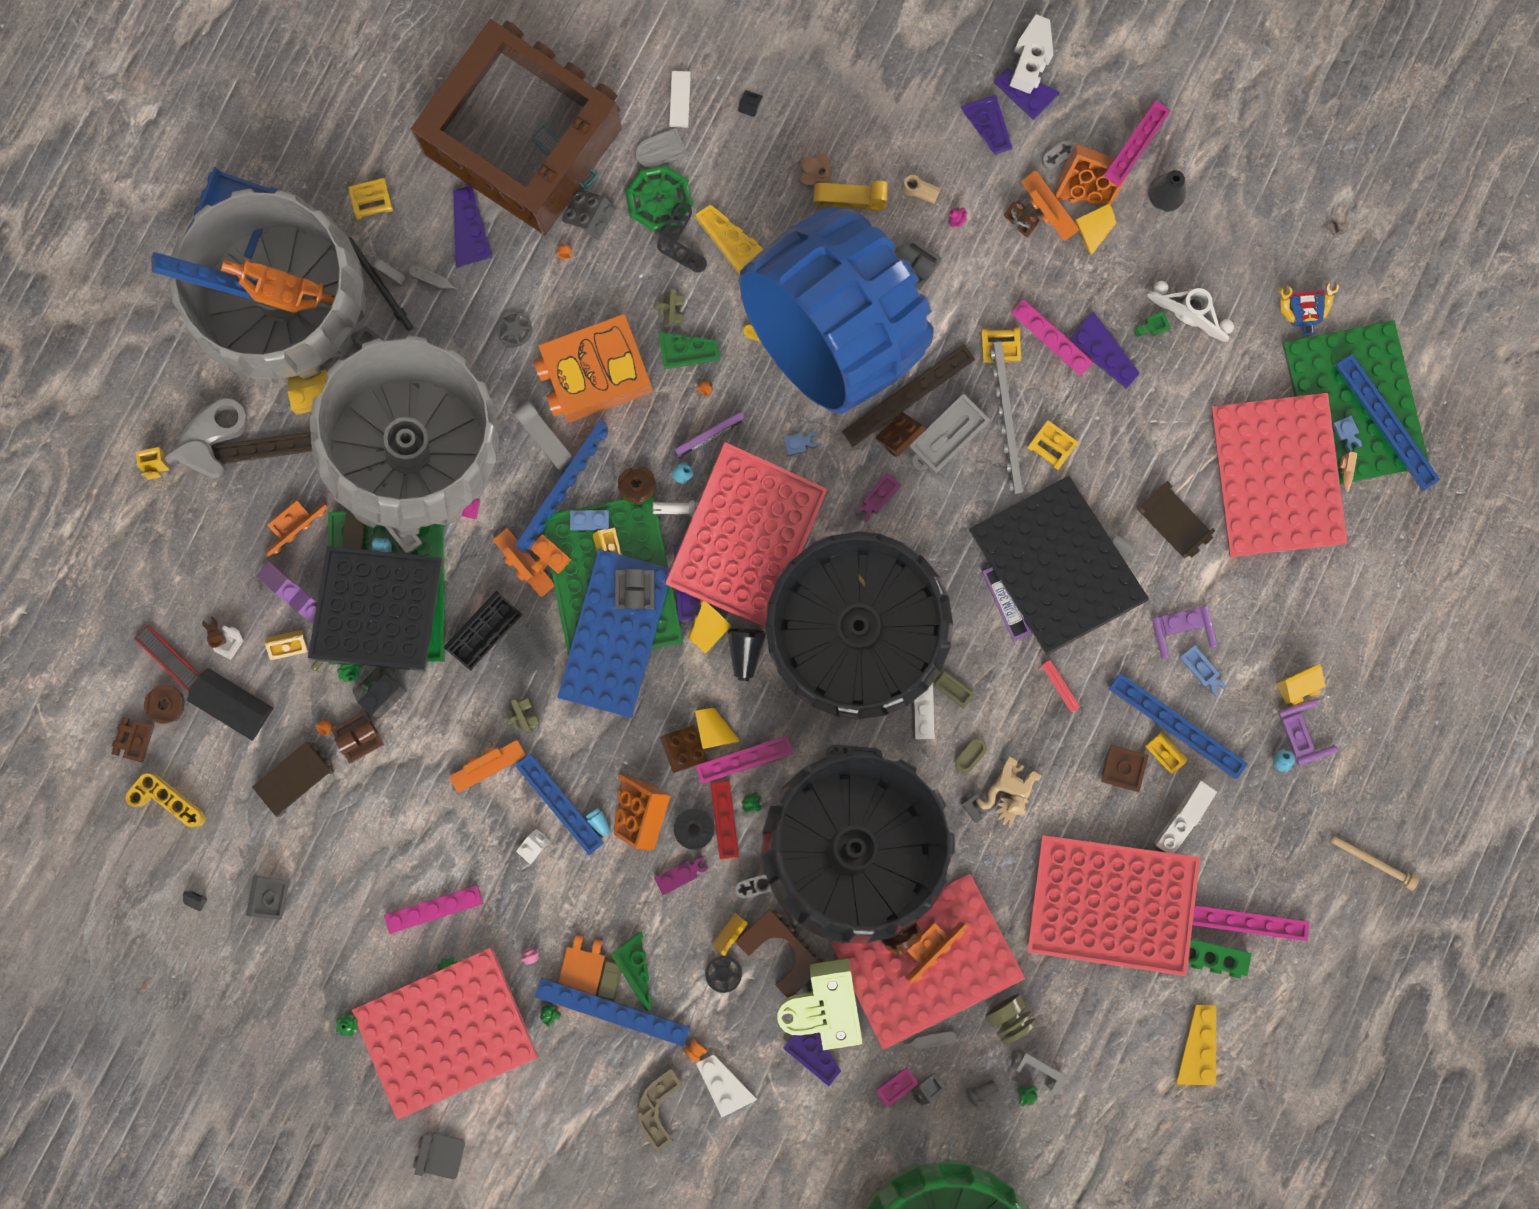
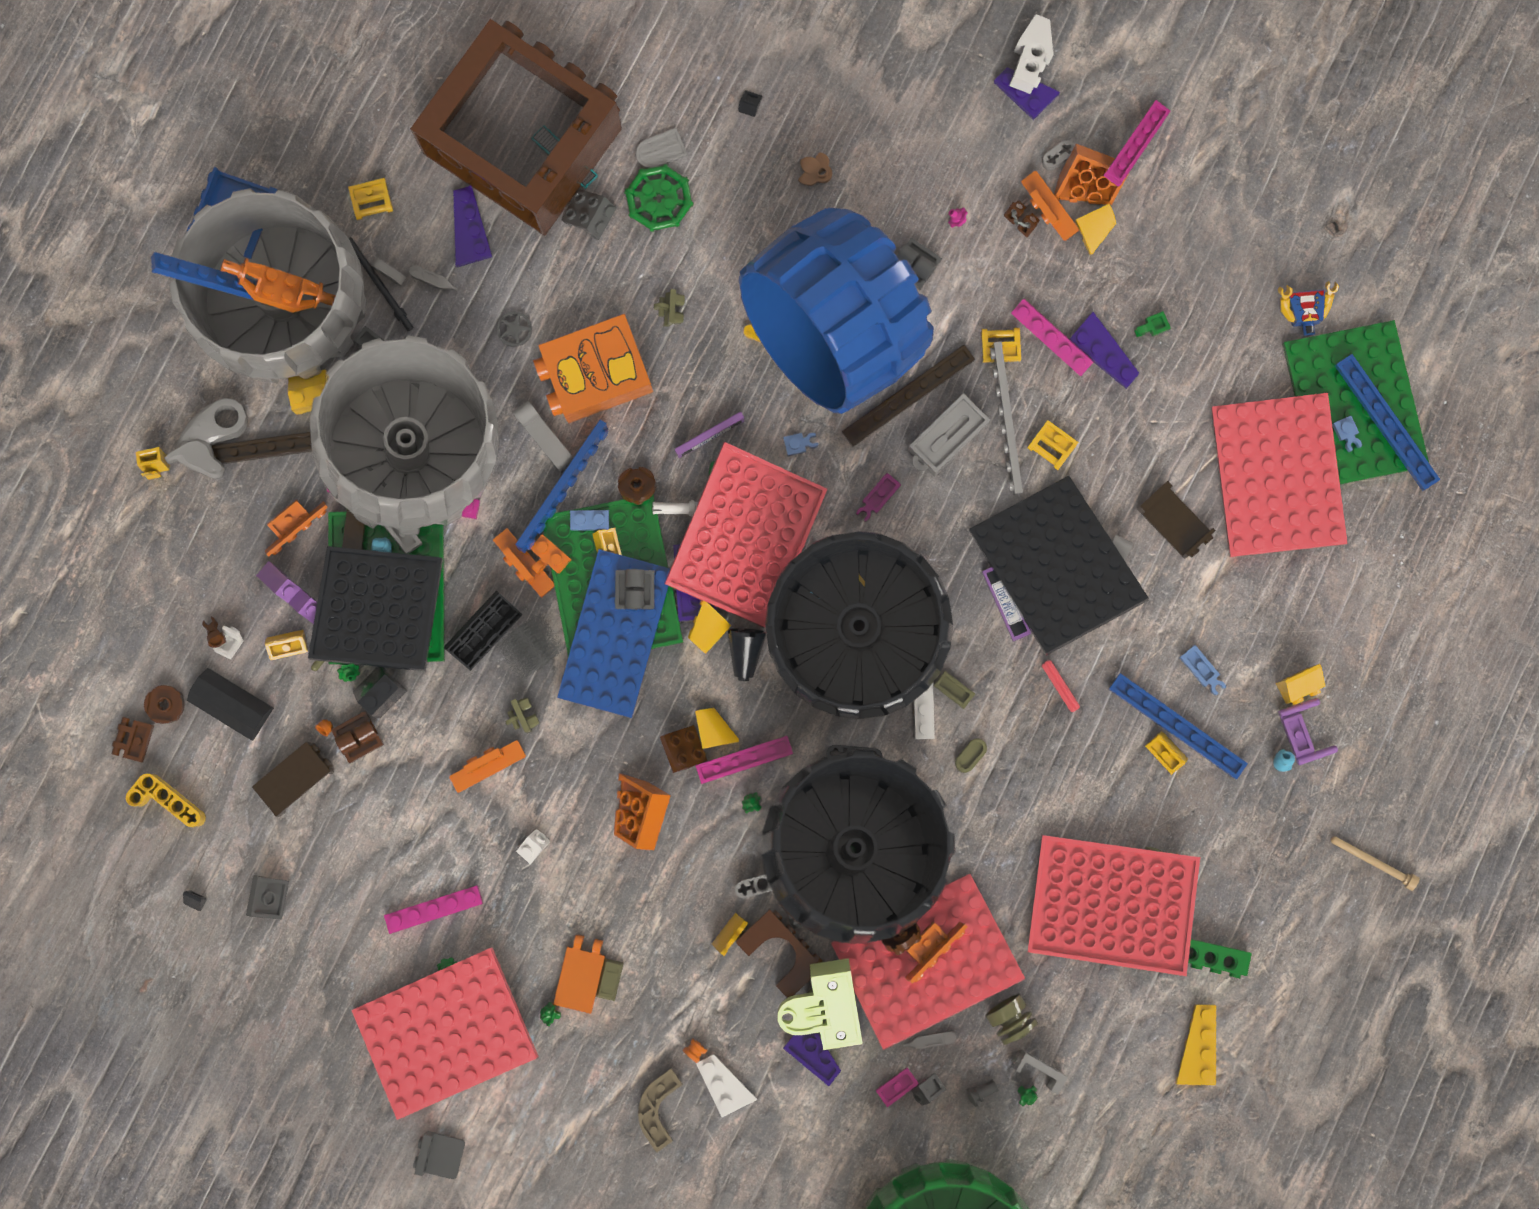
tile [134,625,200,691] -> none
green plant [336,1014,358,1037] -> none
blue plate [516,753,604,855] -> none
bright pink plate [520,947,540,965] -> none
blue plate [535,977,690,1046] -> none
orange hinge [557,244,572,259] -> none
medium azure cone [586,807,612,837] -> none
green wing [610,932,652,1011] -> none
magenta plate [654,857,708,895] -> none
black beam [657,203,707,273] -> none
green wing [658,331,720,370] -> none
white tile [670,71,691,128] -> none
medium azure piece [672,462,694,484] -> none
black wheel [674,809,714,850] -> none
yellow wing [695,204,763,274] -> none
orange hinge [696,380,713,397] -> none
black wheel [705,956,742,993] -> none
red tile [710,780,739,860] -> none
yellow beam [813,181,888,210] -> none
reddish brown plate [875,412,926,457] -> none
tan piece [902,175,941,204] -> none
dark purple wing [960,95,1012,155] -> none
dark grey bracket [961,792,983,823] -> none
tan animal [976,757,1042,828] -> none
reddish brown plate [1101,745,1149,792] -> none
white piece [1147,281,1234,342] -> none
black cone [1148,170,1186,212] -> none
medium lavender plate [1152,606,1217,659] -> none
white brick [1154,779,1217,854] -> none
dark pink plate [1193,906,1310,941] -> none
light nougat plate [1340,452,1357,492] -> none

